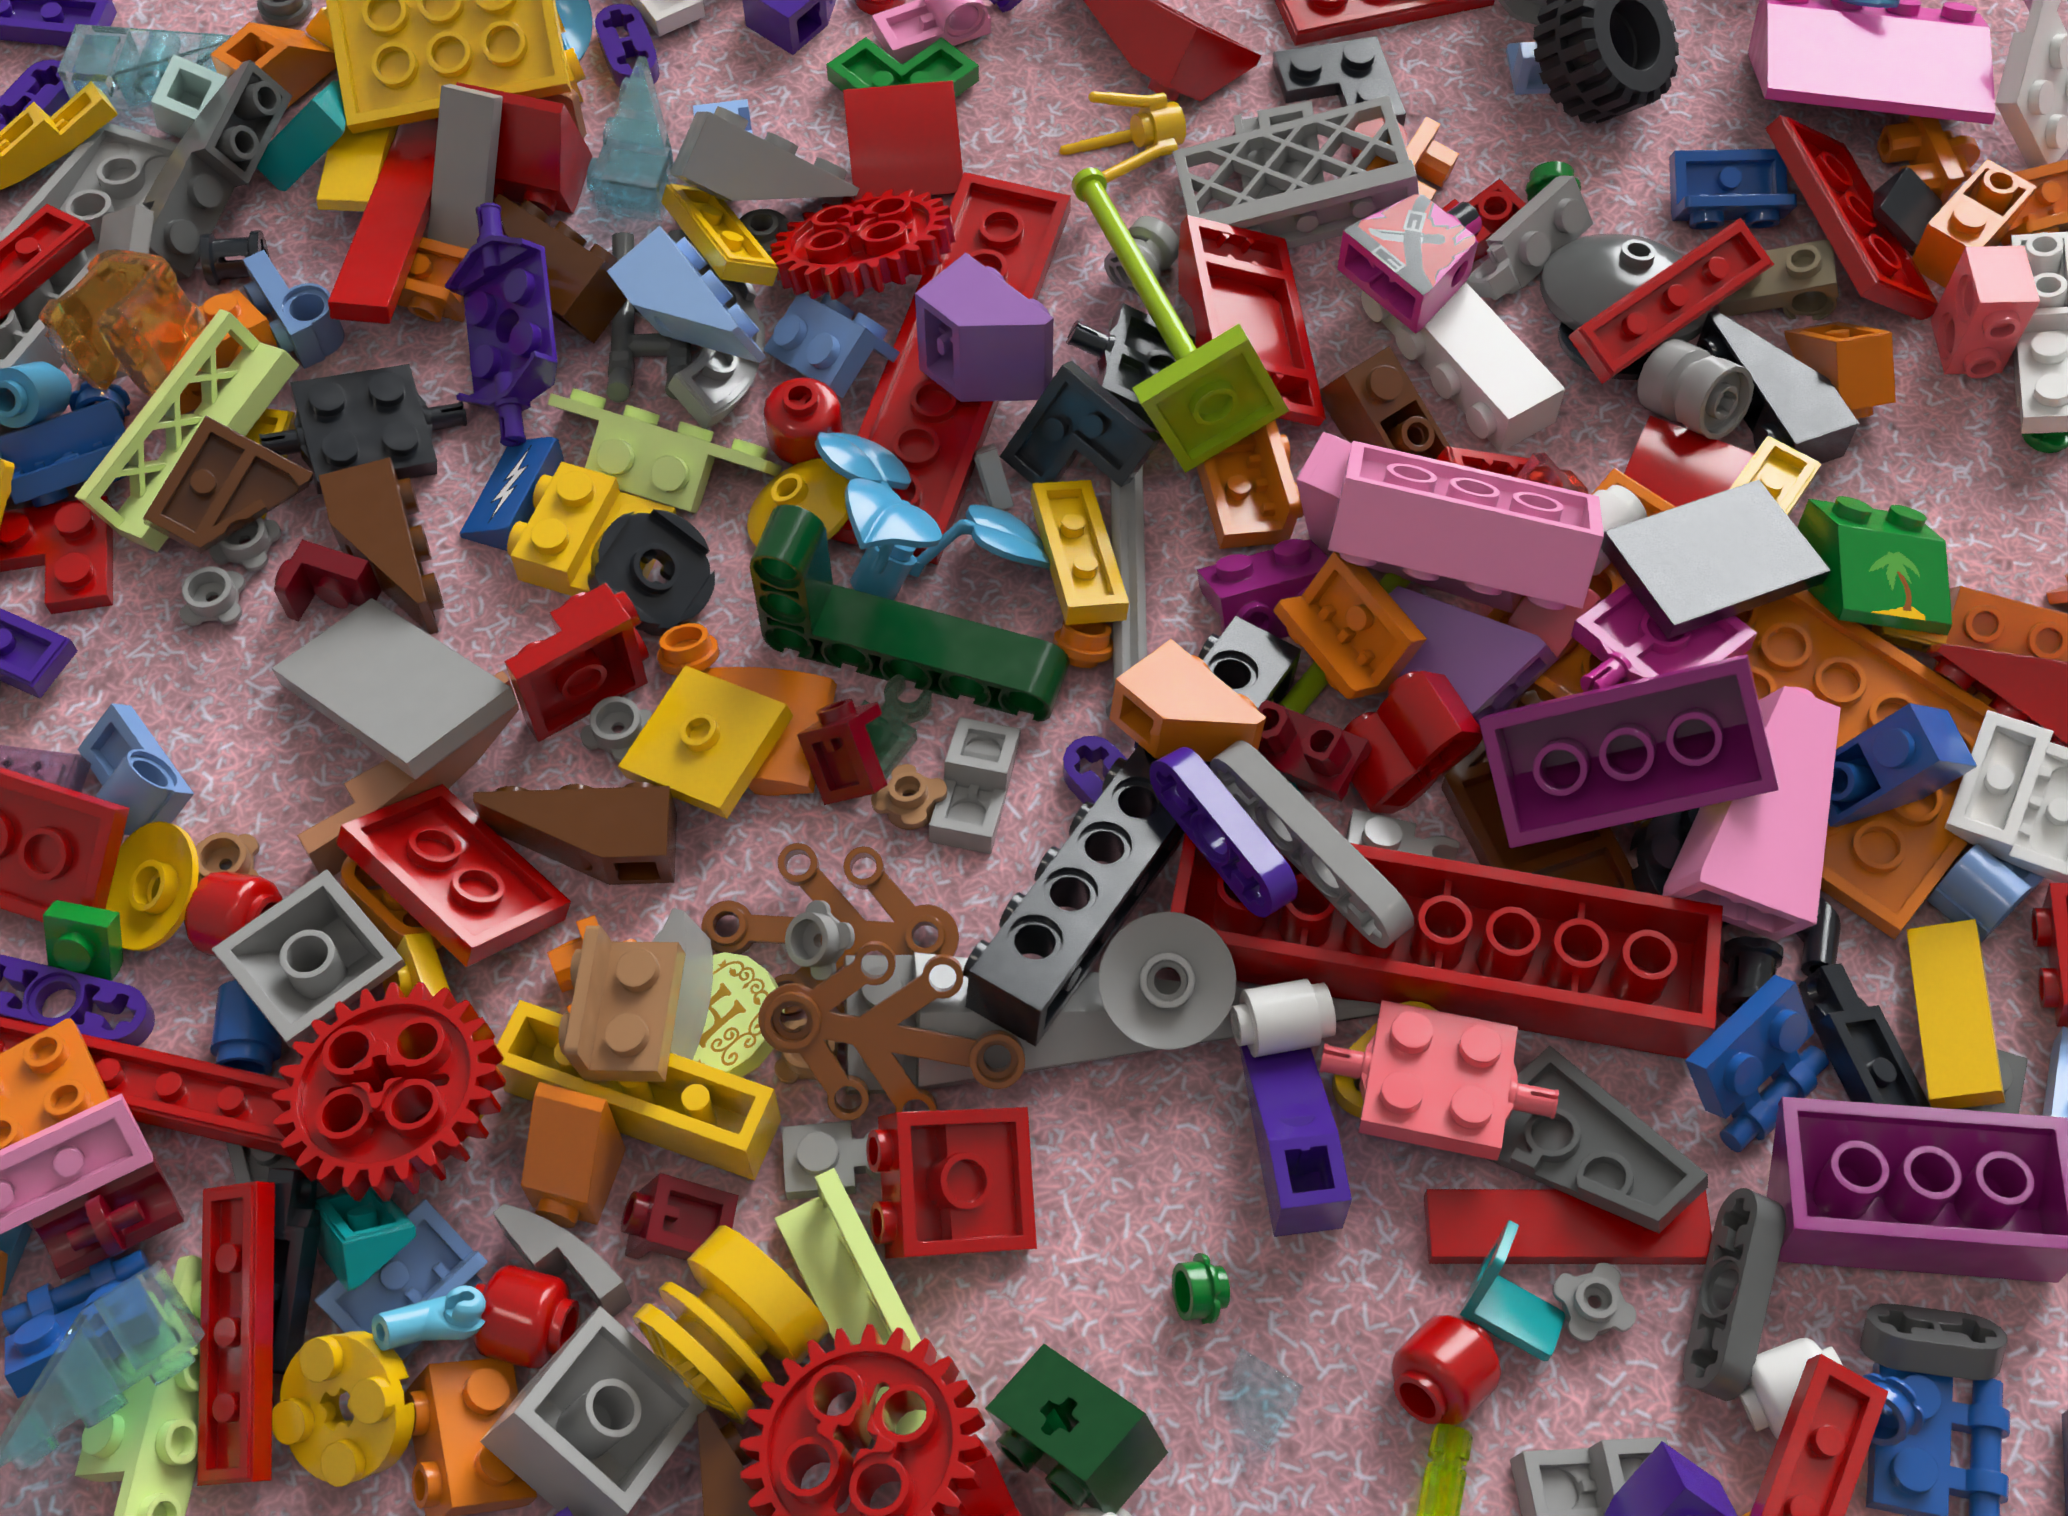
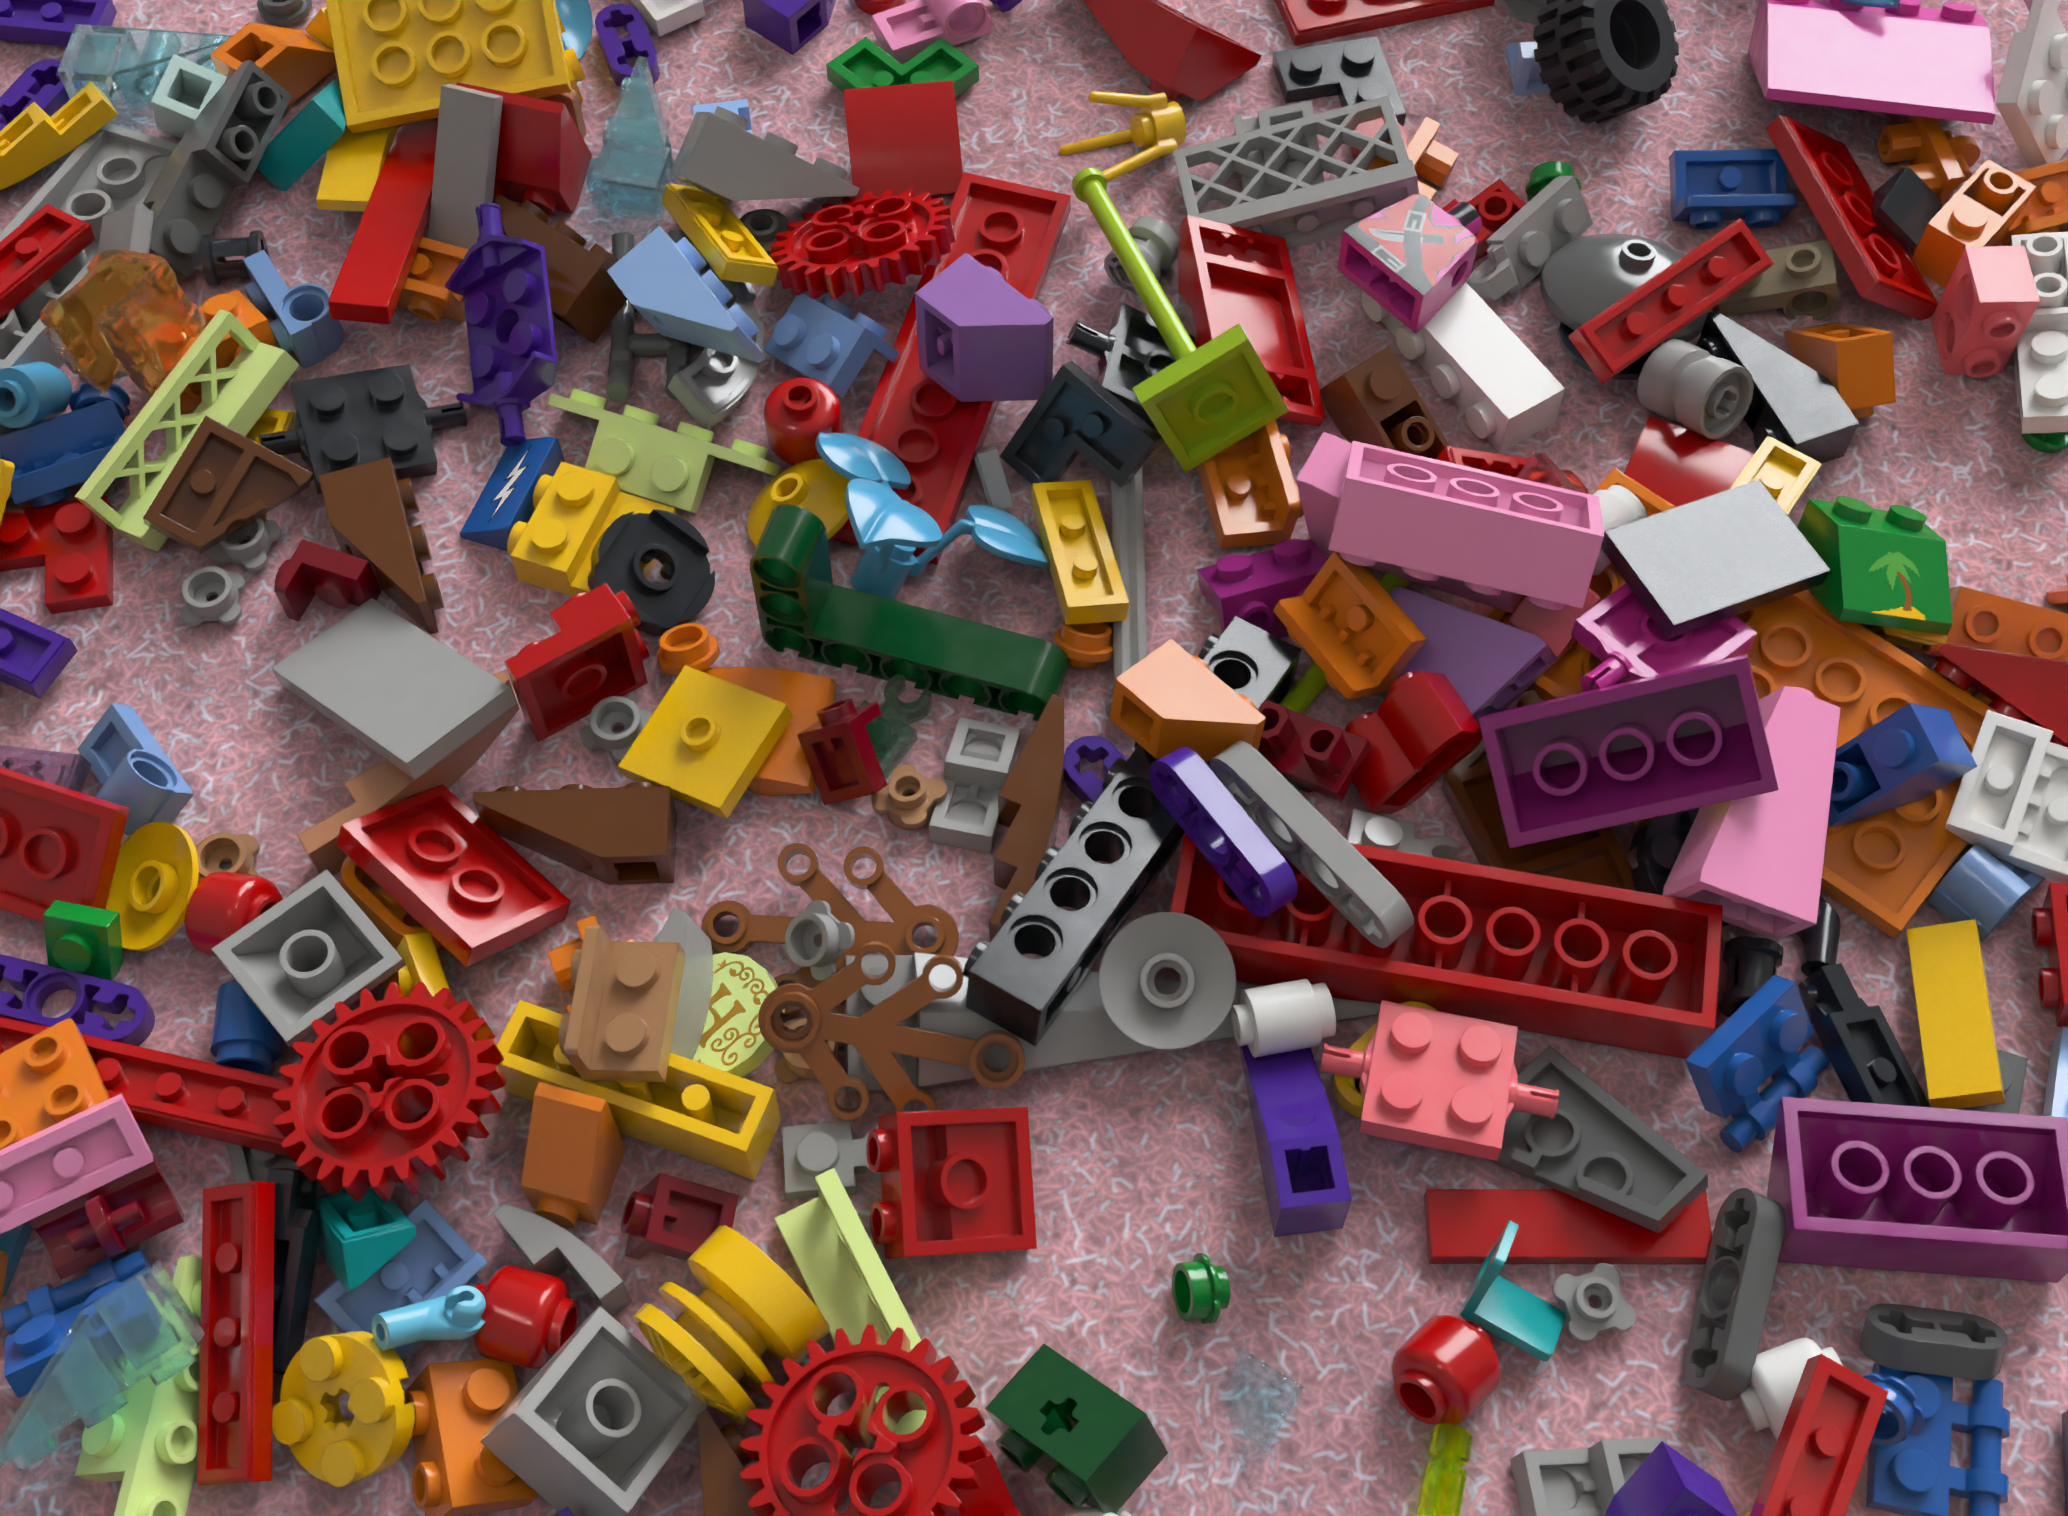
none -> reddish brown slope [989,694,1064,942]

